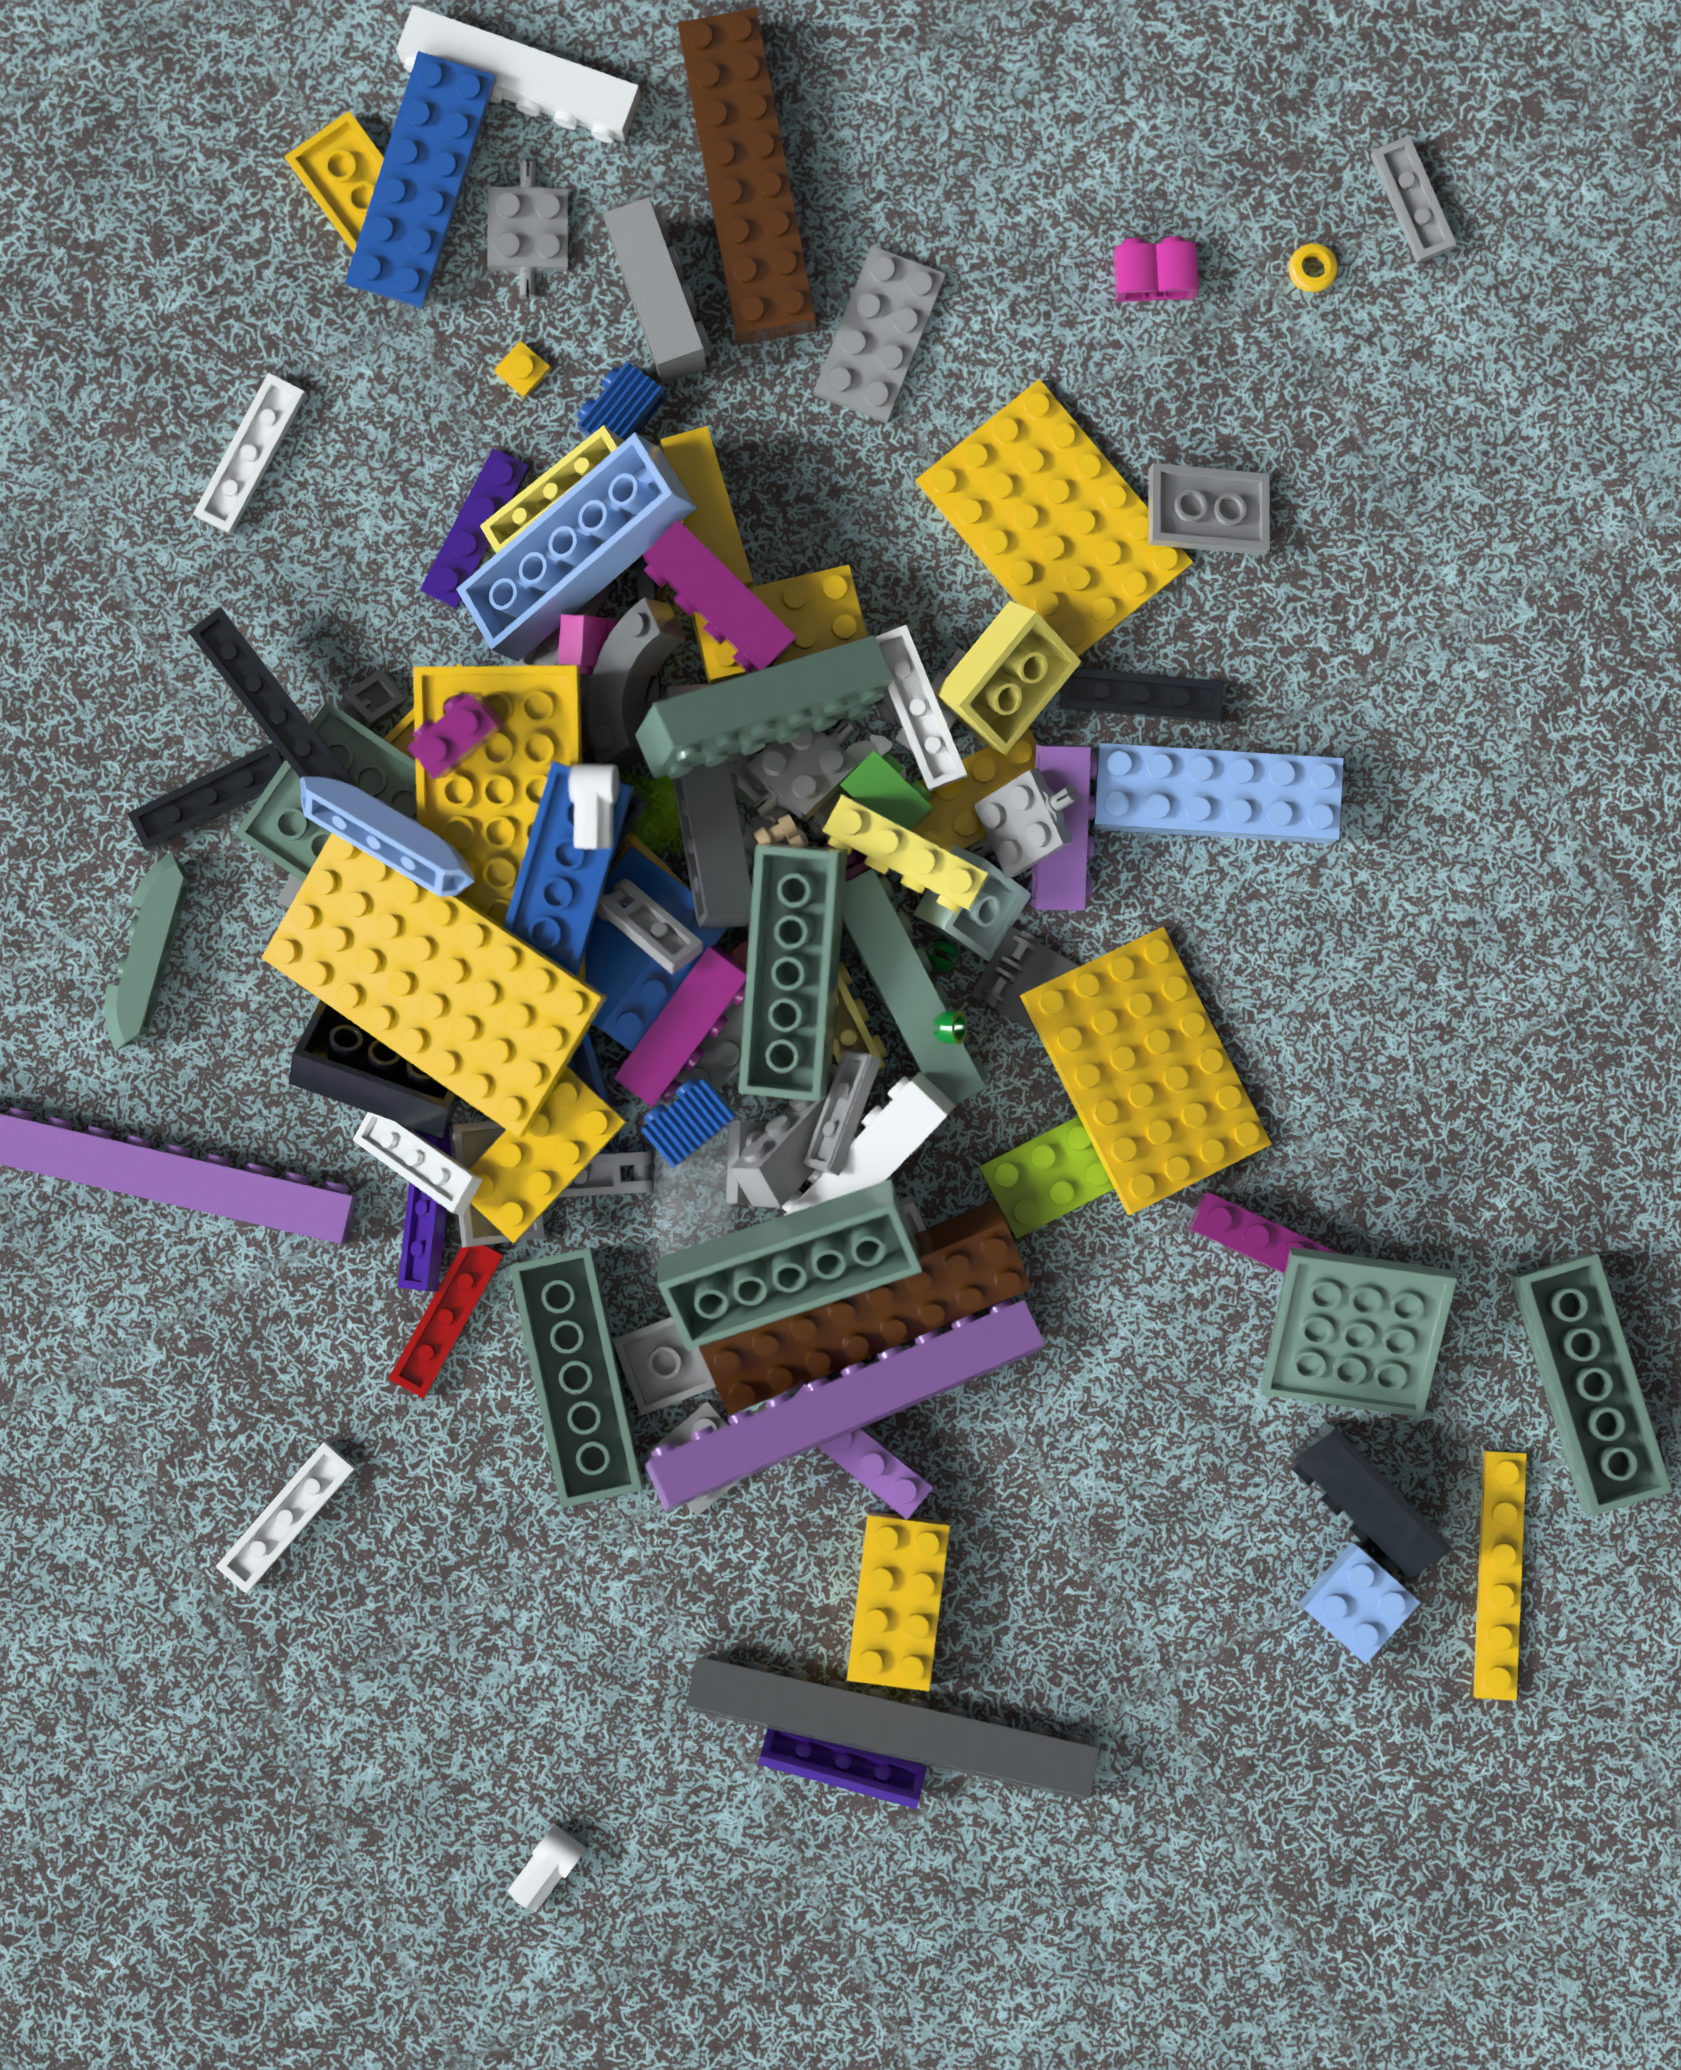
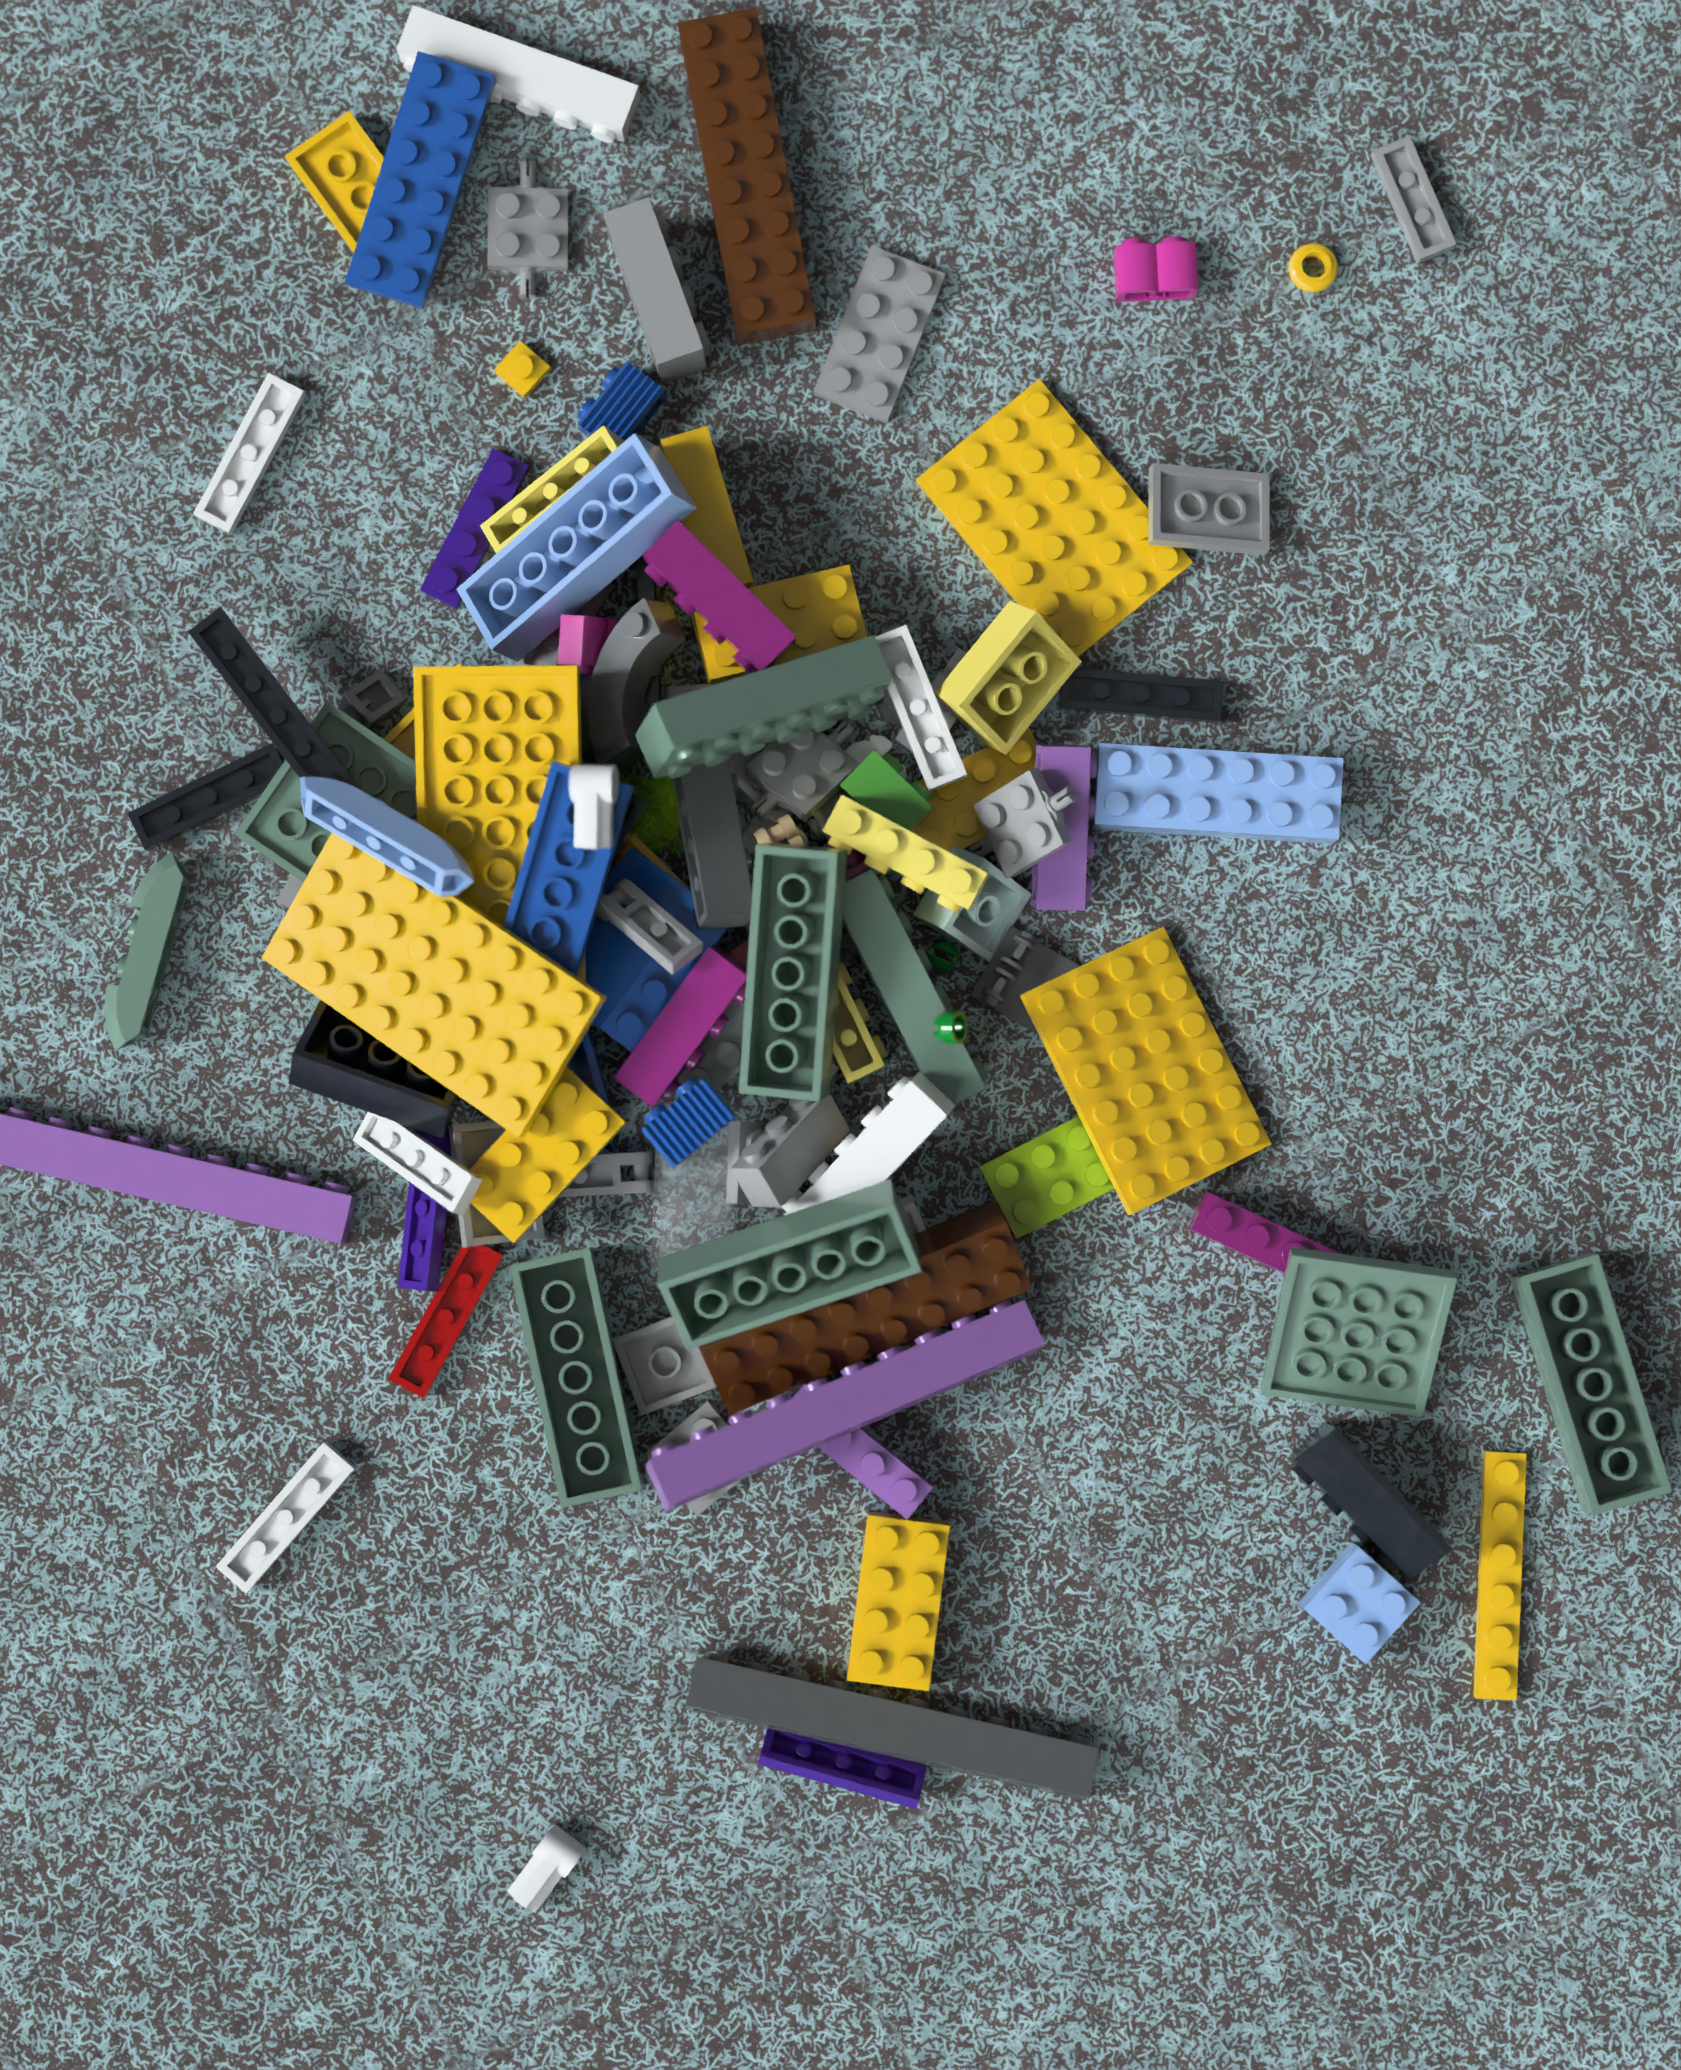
magenta brick [407,692,507,780] -> none
light grey tile [803,1049,881,1176] -> none

